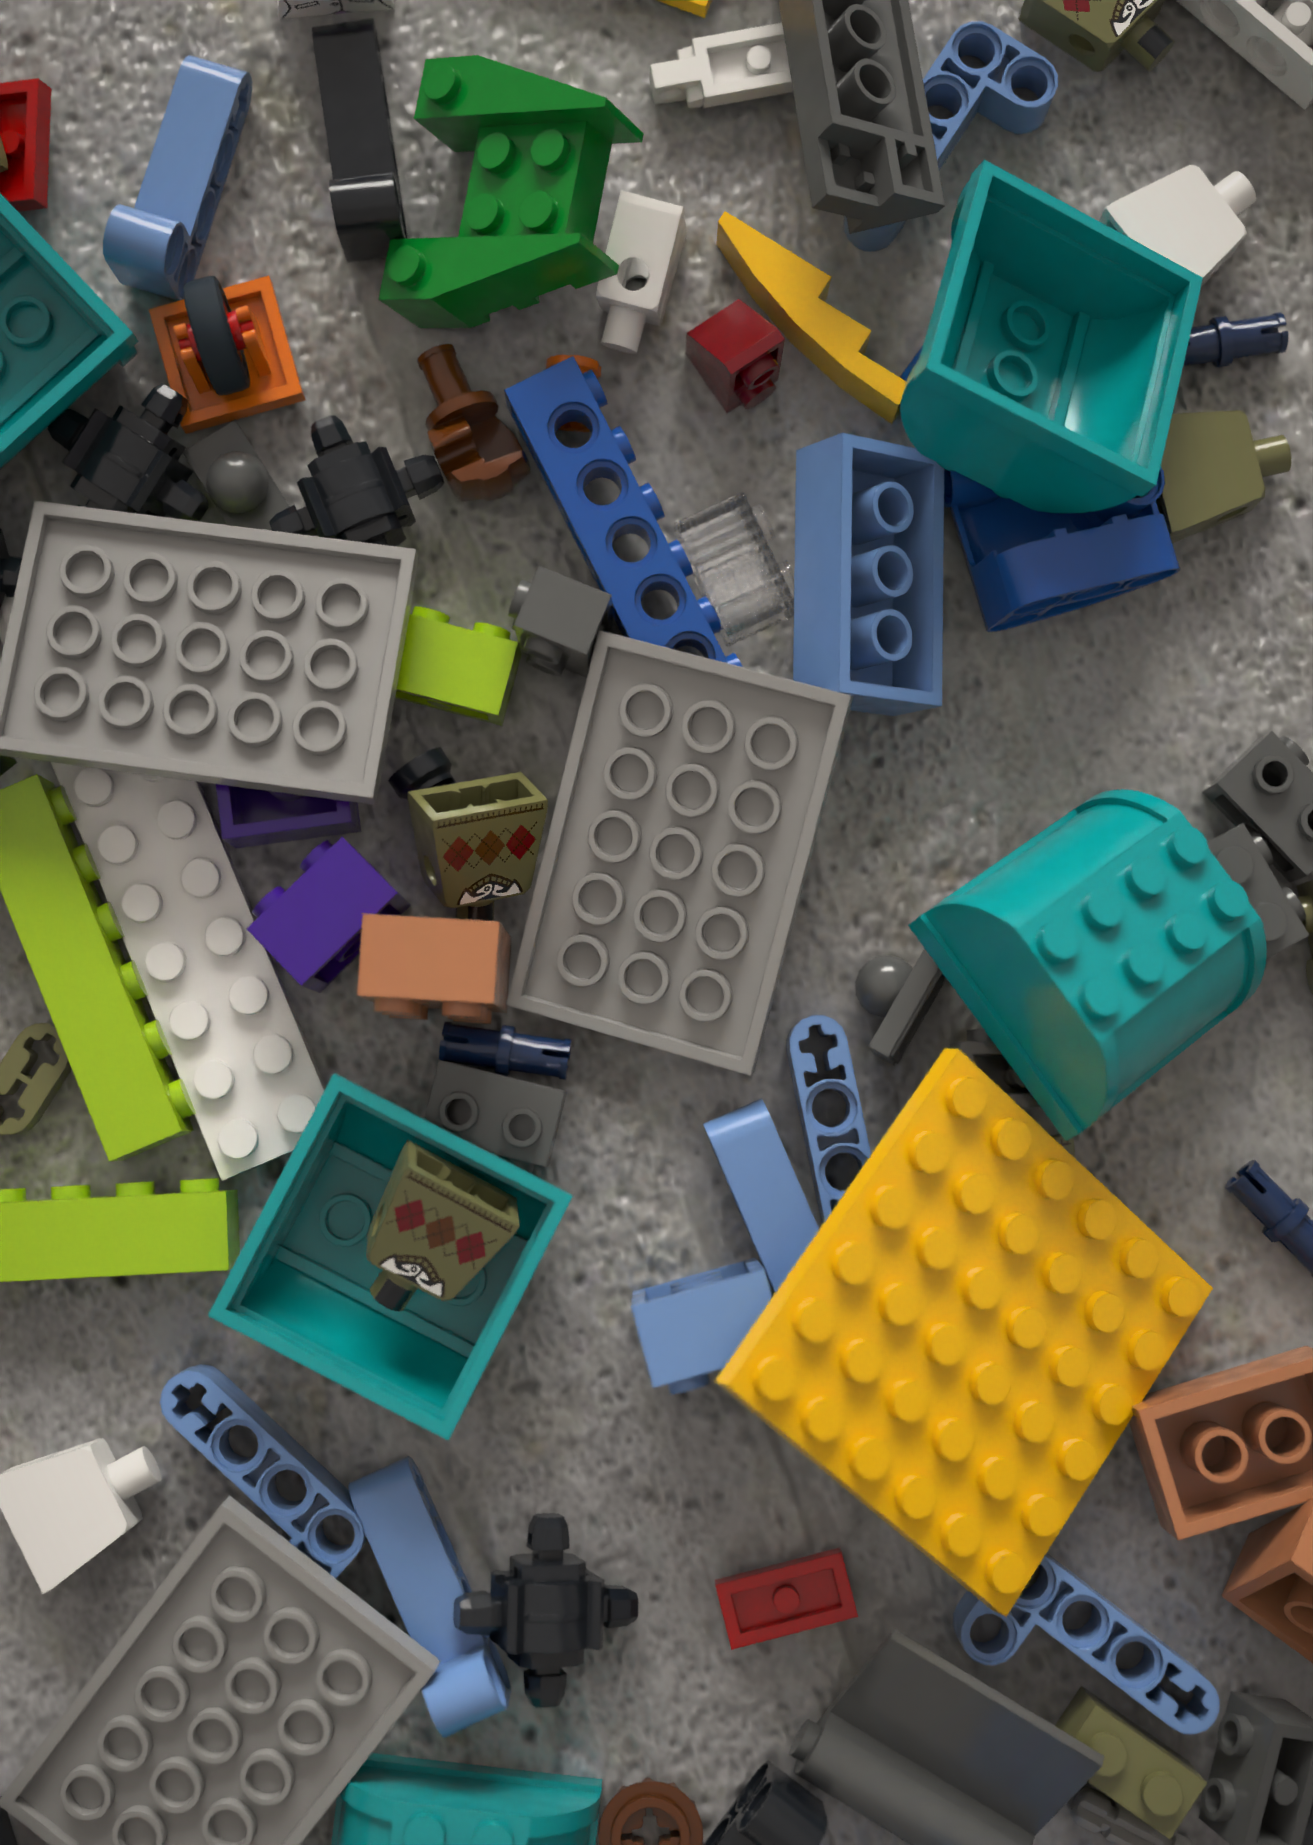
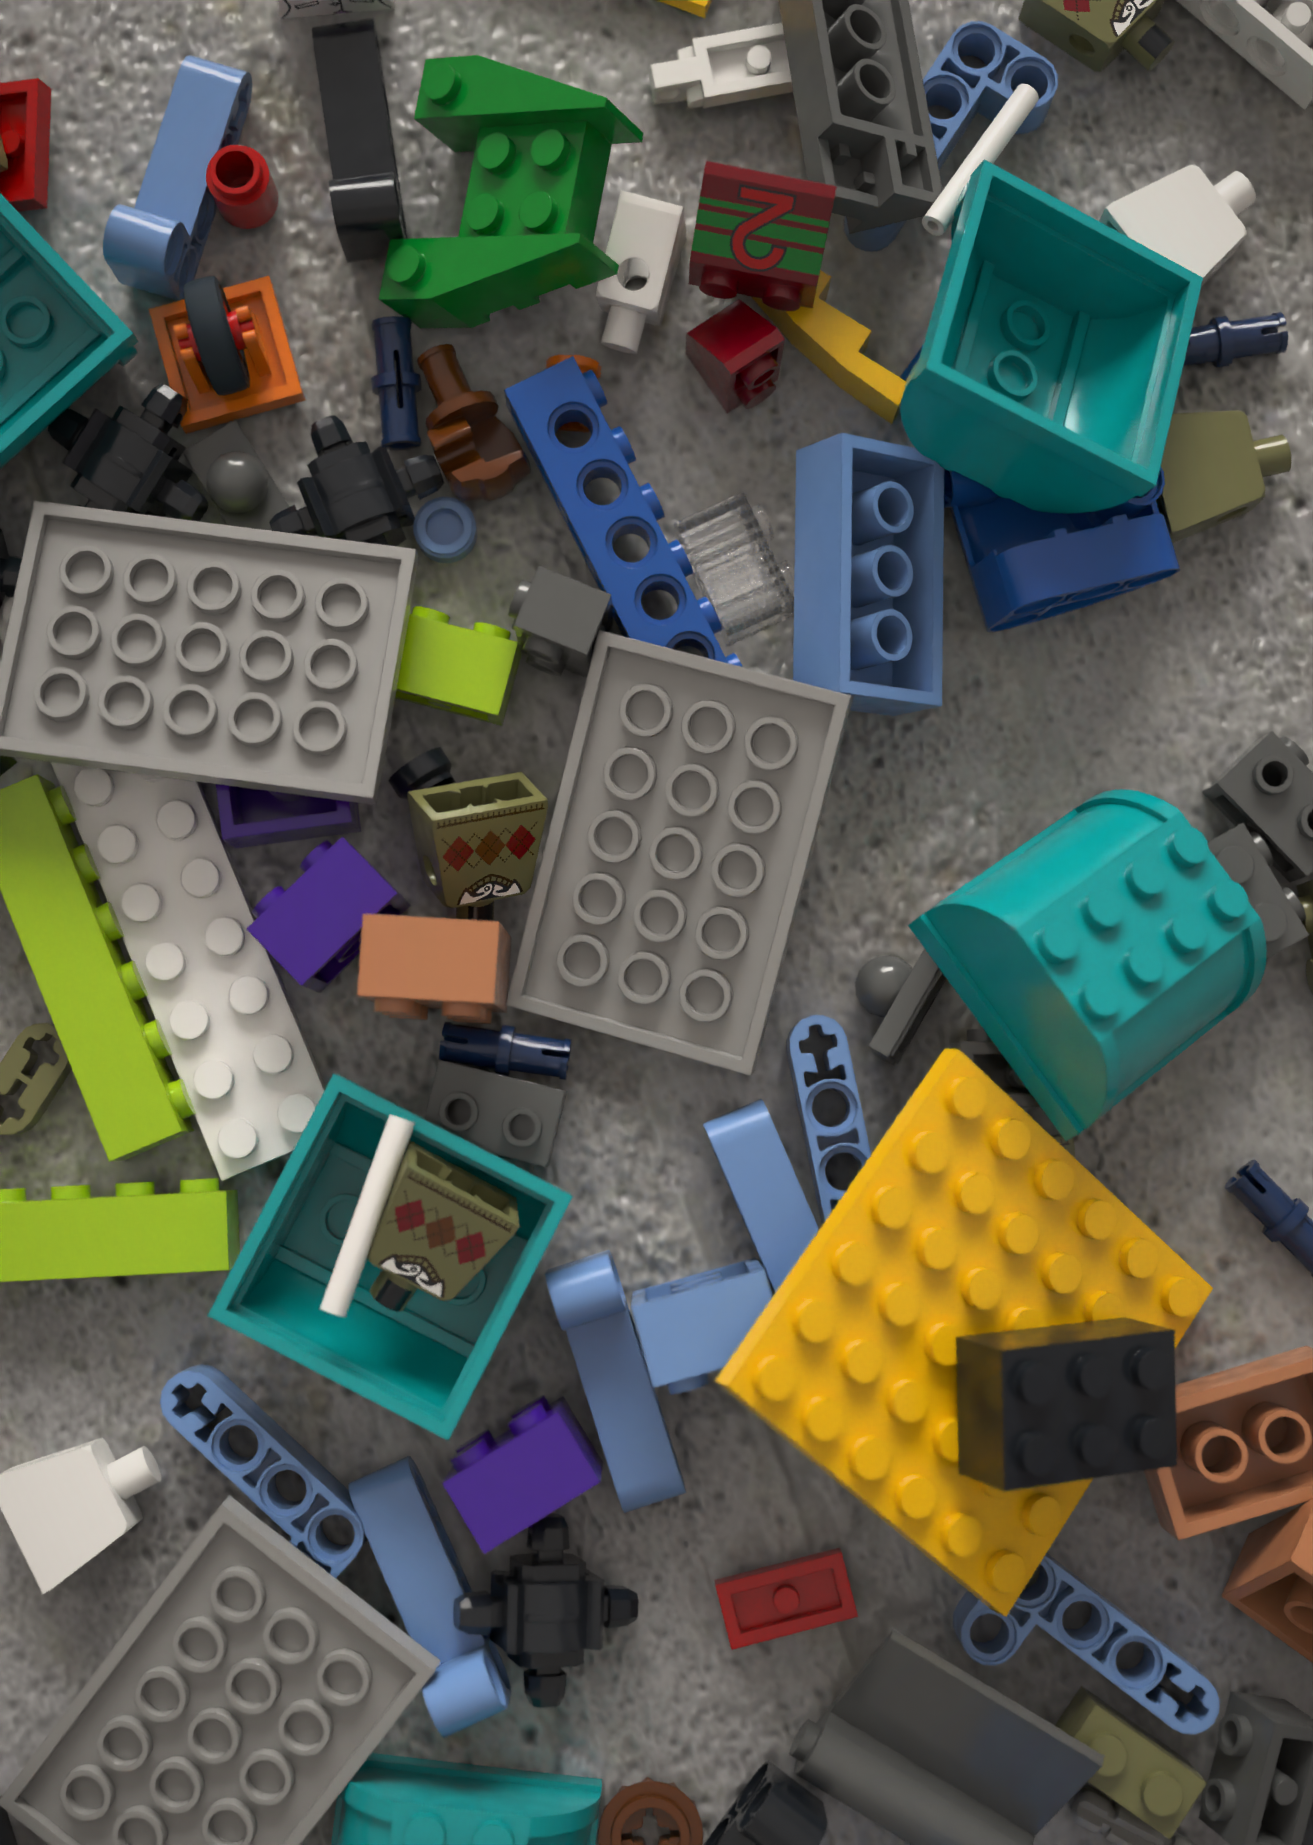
none -> red brick [206,145,279,229]
none -> white piece [320,1114,415,1317]
none -> dark blue pin [371,316,422,450]
none -> medium blue tile [413,497,477,563]
none -> dark purple brick [442,1395,603,1554]
none -> medium blue beam [545,1250,687,1513]
none -> slope [689,161,837,311]
none -> white piece [922,84,1039,236]
none -> black brick [956,1317,1177,1492]

